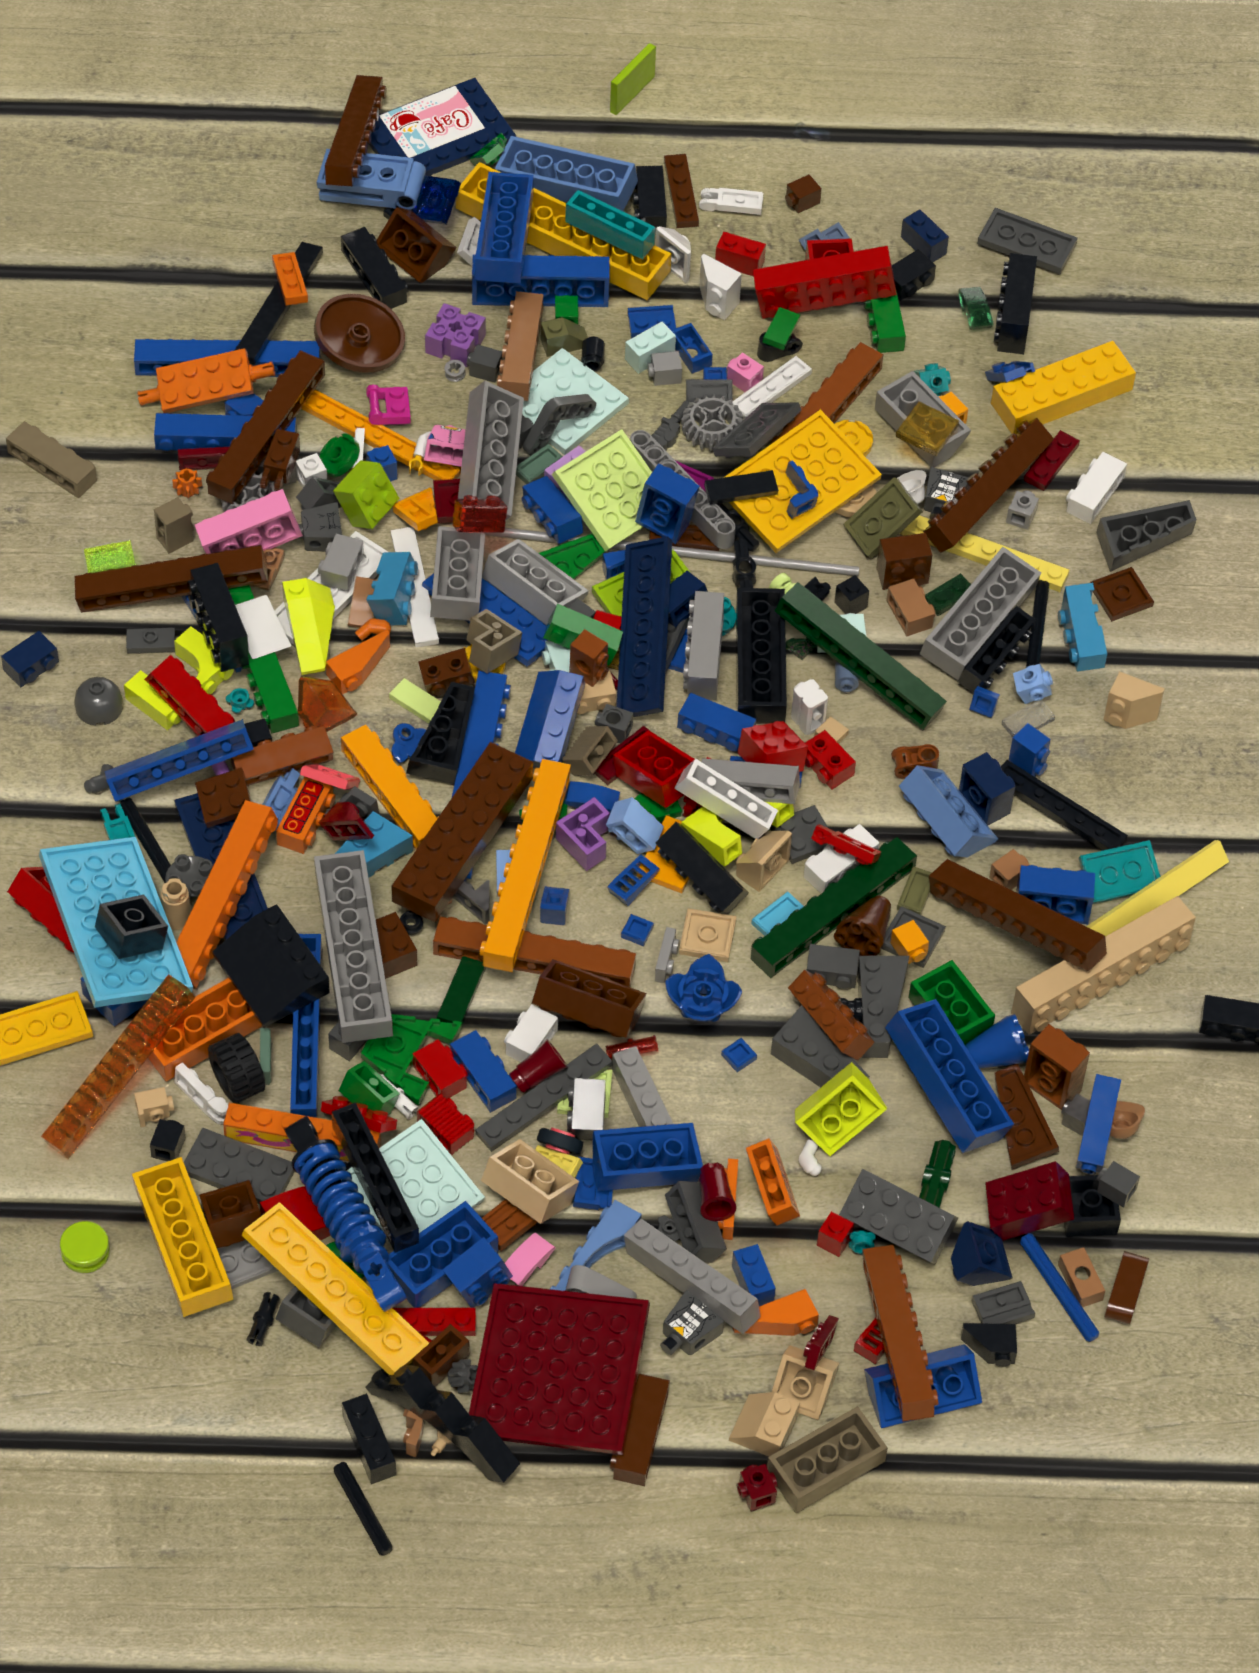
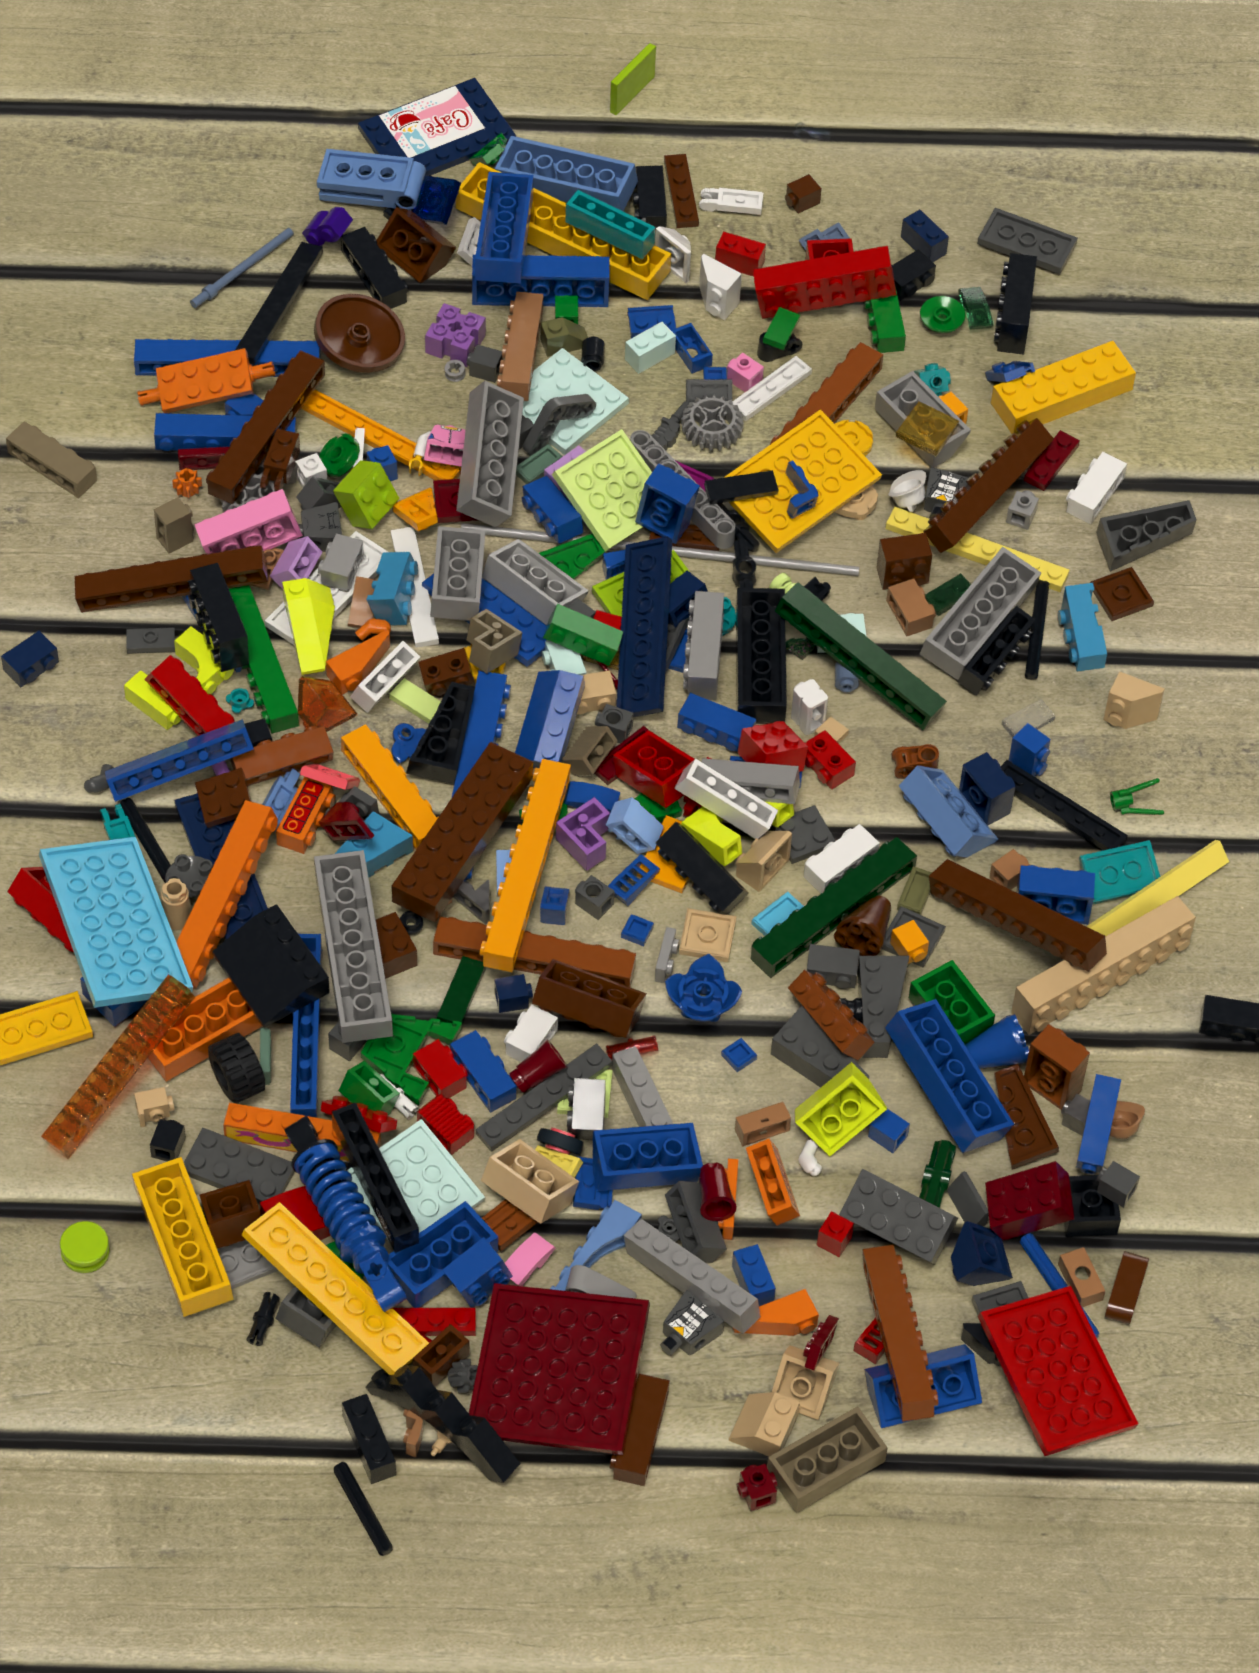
dark grey cylinder [74,676,123,726] -> none
clear neon green brick [84,540,135,573] -> none
black brick [95,894,168,959] -> none
white hinge [174,1062,228,1124] -> none
white sticker [235,595,291,659] -> none
orange plate [272,252,308,305] -> none
reddish brown brick [325,75,387,187] -> none
dark pink plate [366,384,411,425] -> none
clear red brick [452,495,508,533] -> none
dark orange brick [569,629,609,687] -> none
light grey brick [647,351,682,386] -> none
dark grey plate [712,402,802,458] -> none
red hinge [811,824,881,865] -> none
black brick [834,575,869,614] -> none
olive plate [843,477,923,559] -> none
teal plate [849,1231,876,1254] -> none
blue tile [969,686,1000,718] -> none
light blue brick [1013,664,1053,704] -> none
none -> sand blue bar [190,228,294,308]
none -> lavender brick [270,536,322,589]
none -> dark purple brick [302,207,353,246]
none -> white brick [350,641,420,713]
none -> dark blue brick [494,974,533,1013]
none -> dark grey brick [575,875,615,920]
none -> medium nougat piece [735,1102,791,1147]
none -> blue brick [868,1108,910,1154]
none -> green dish [920,296,965,333]
none -> dark grey slope [947,1171,989,1226]
none -> red plate [977,1286,1139,1456]
none -> green plant [1110,778,1164,815]

